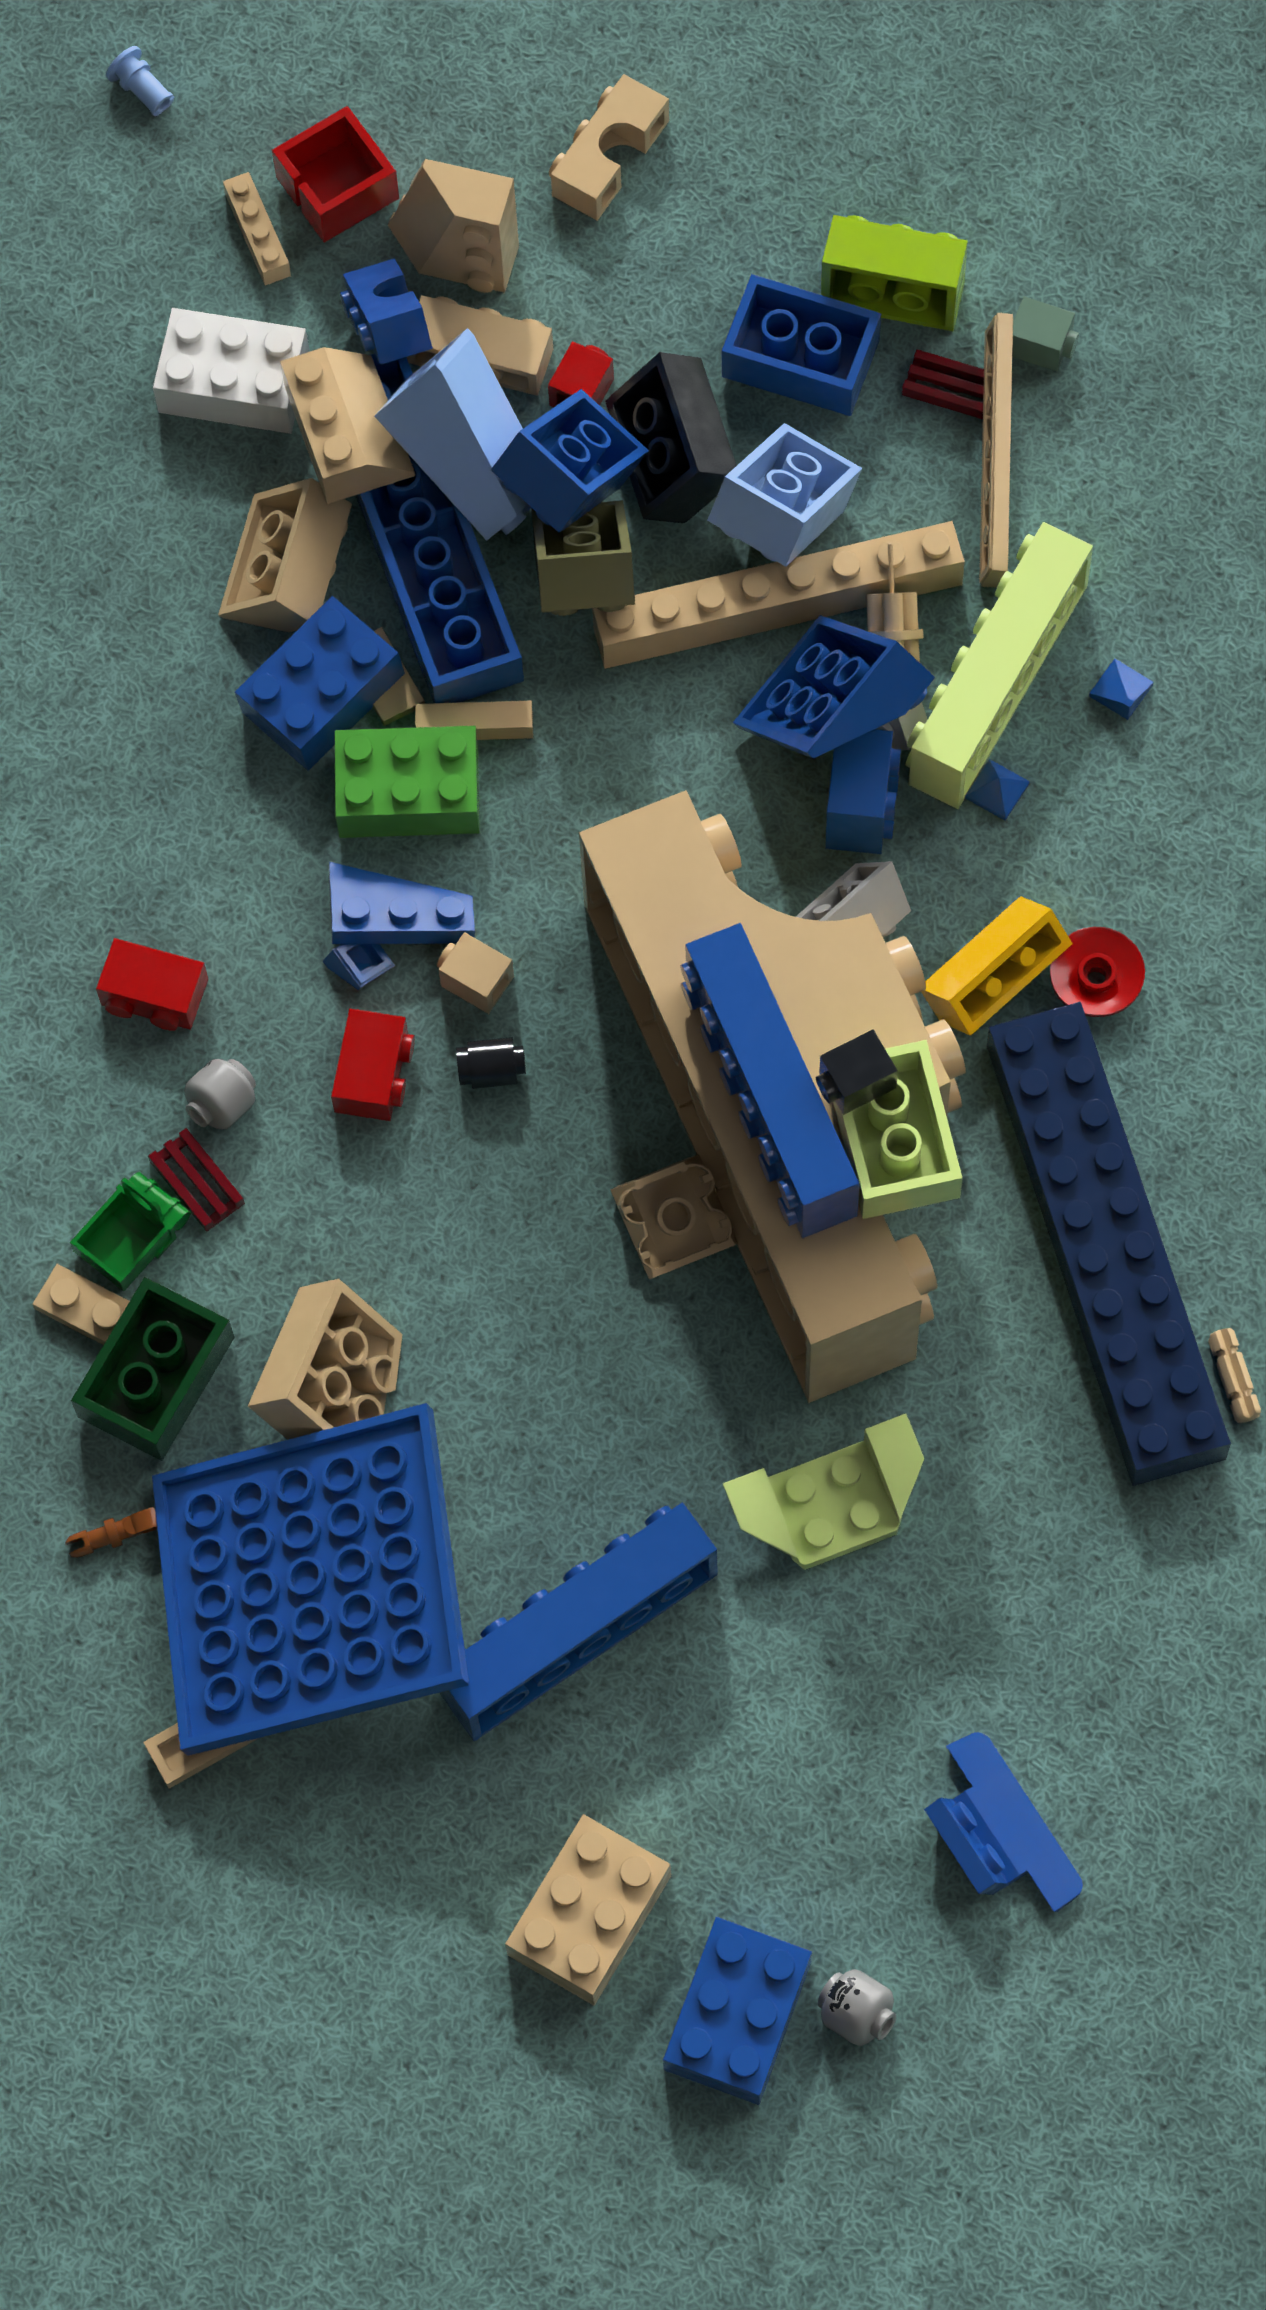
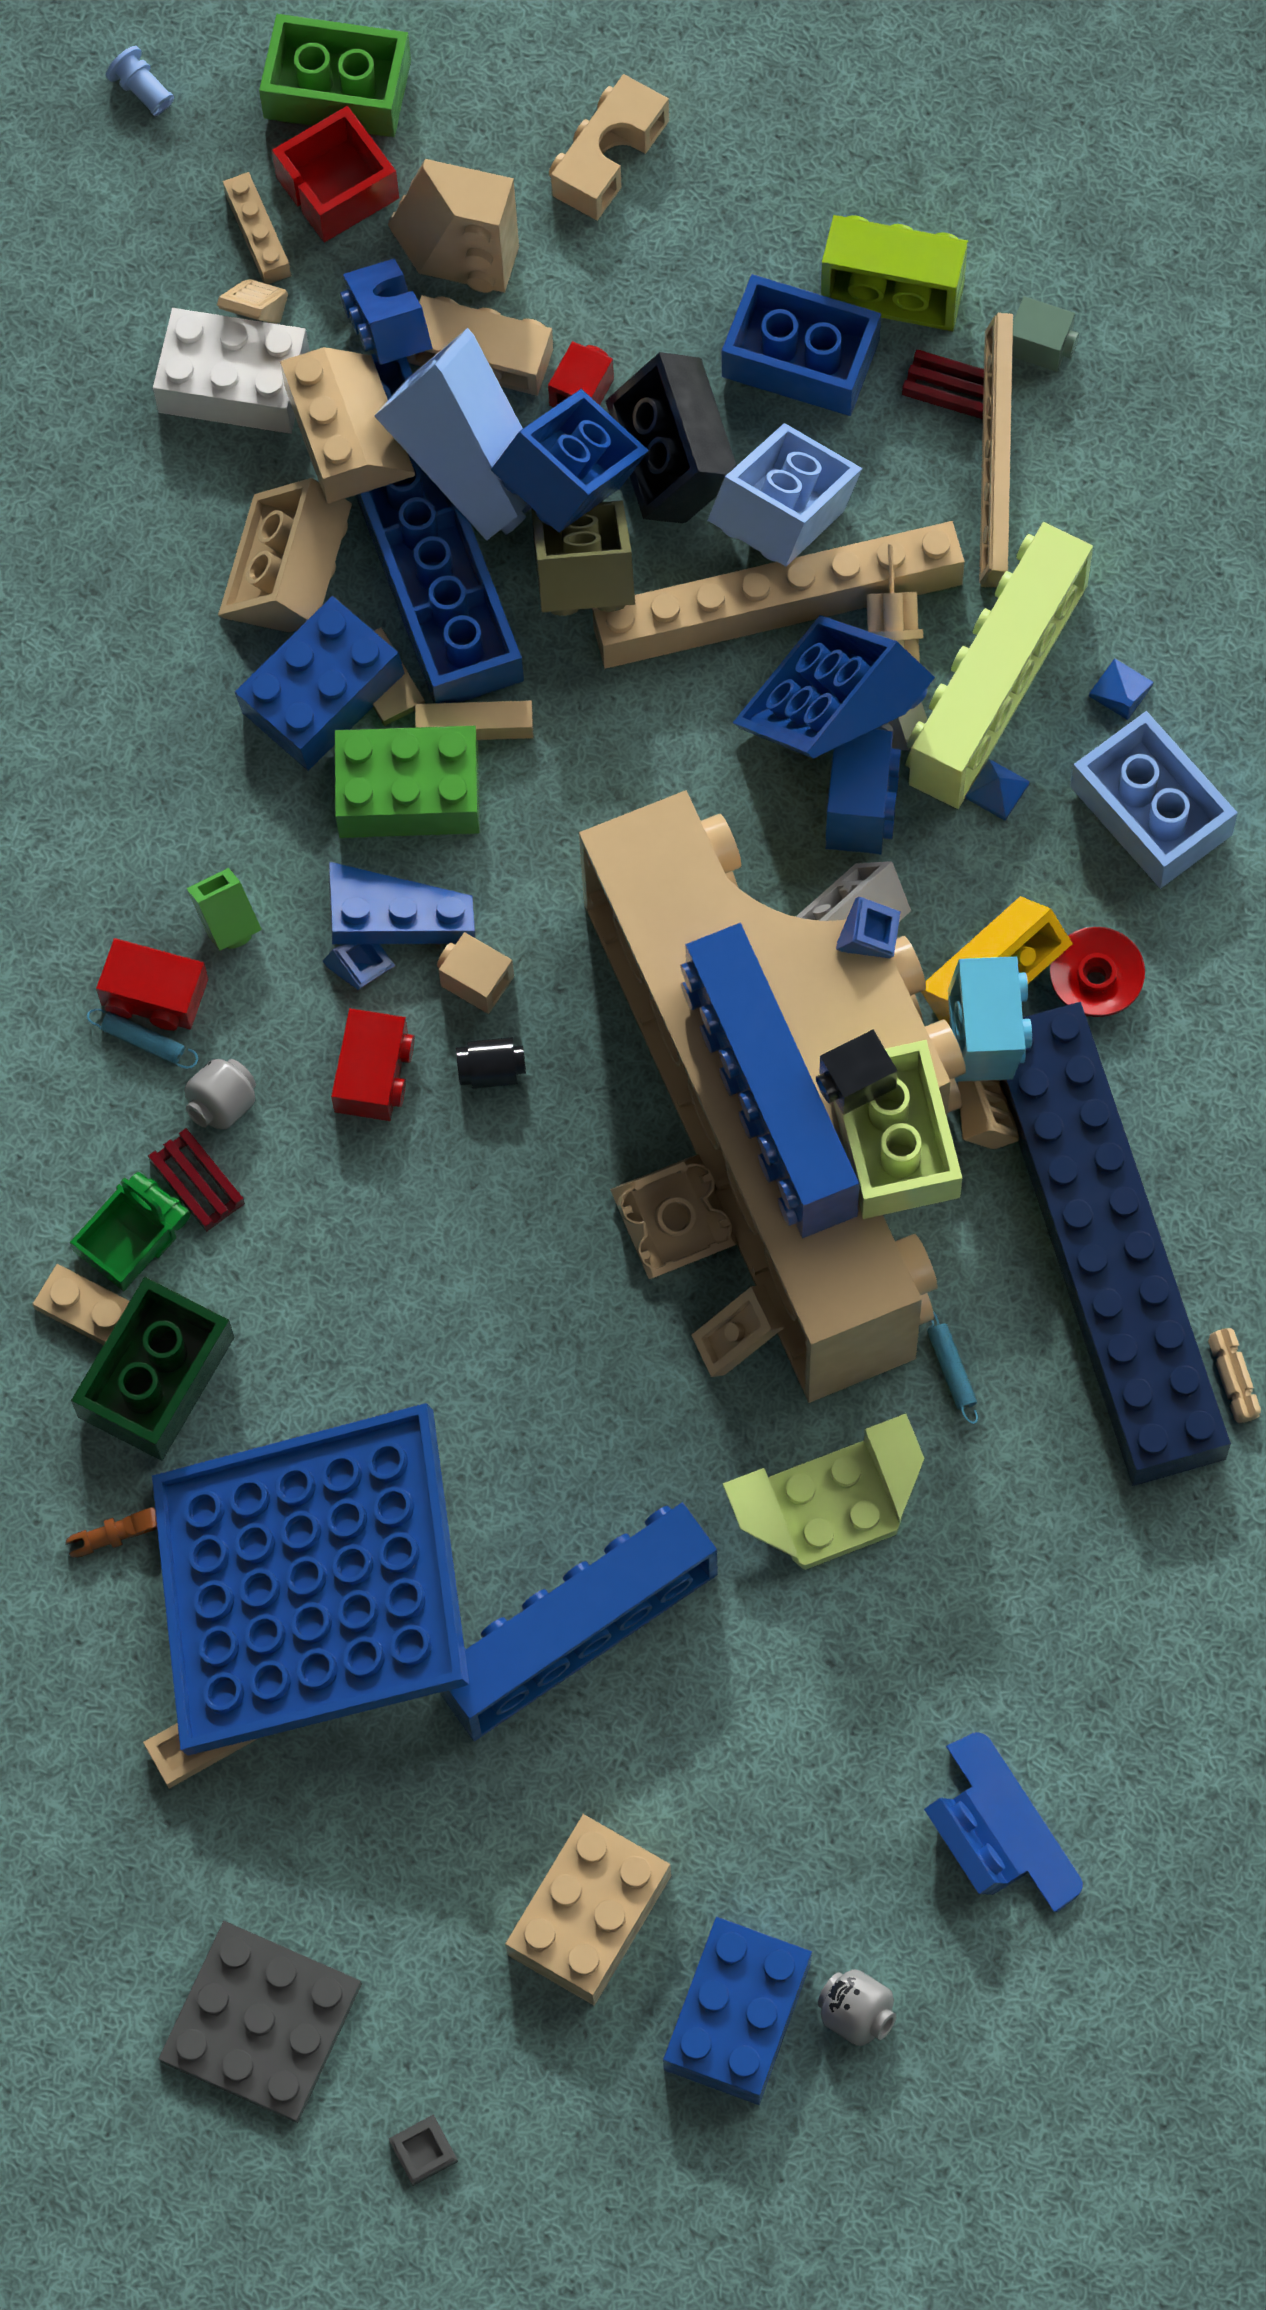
tan wedge [248,1279,403,1440] -> none
none -> medium azure piece [87,1009,198,1069]
none -> dark grey plate [158,1921,362,2123]
none -> bright green brick [186,868,262,951]
none -> tan slope [217,280,288,324]
none -> bright green brick [259,14,411,138]
none -> dark grey tile [389,2114,458,2186]
none -> tan plate [692,1285,785,1377]
none -> blue slope [836,896,901,959]
none -> medium azure piece [927,1311,978,1424]
none -> medium azure brick [947,956,1032,1082]
none -> tan slope [958,1080,1019,1149]
none -> light blue brick [1070,711,1238,889]

